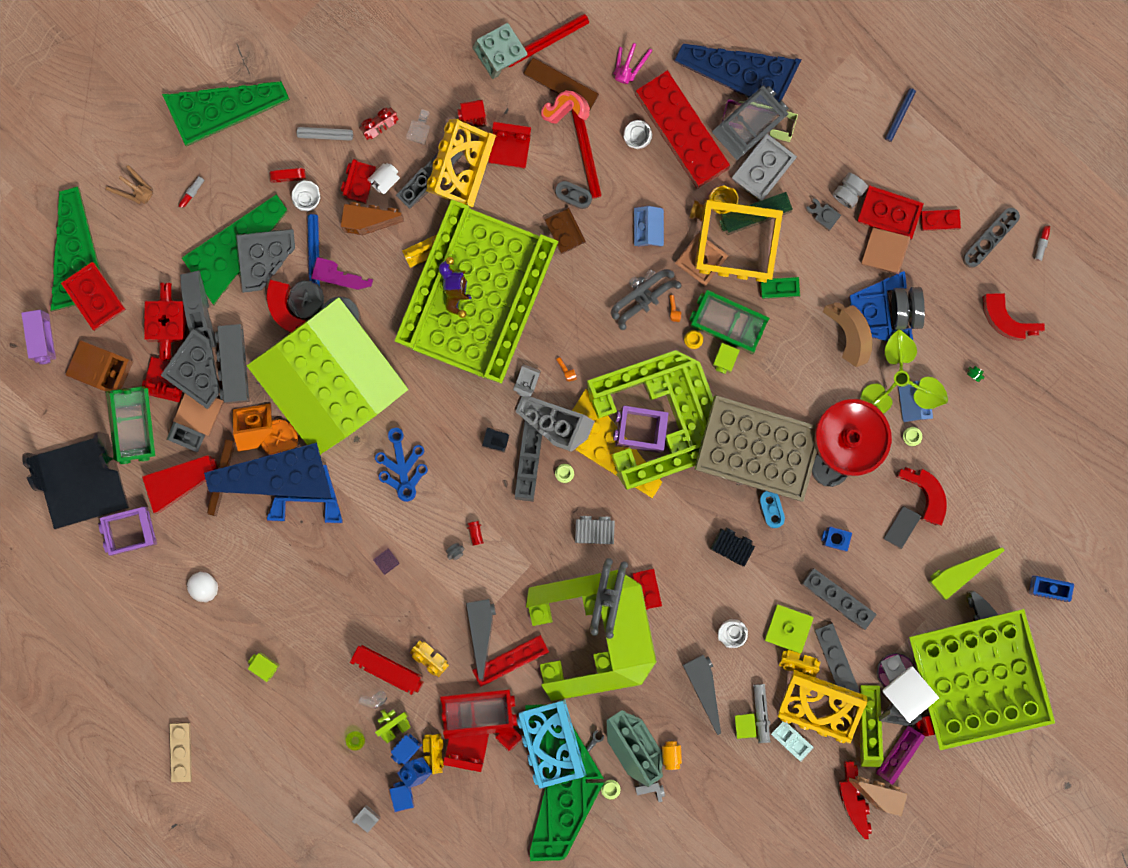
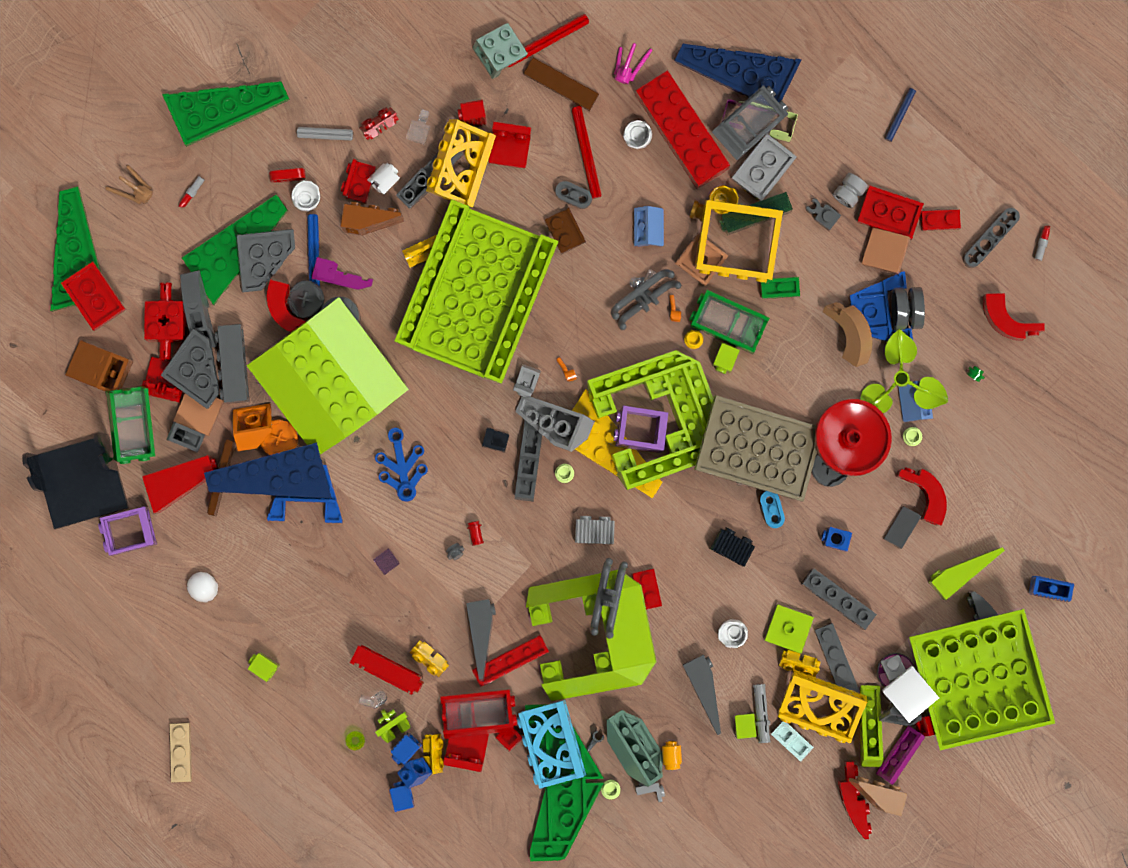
medium lavender window [21,310,56,365] -> none
light grey panel [352,805,381,833] -> none
piece [439,257,472,318] -> none
coral animal [541,90,590,124] -> none

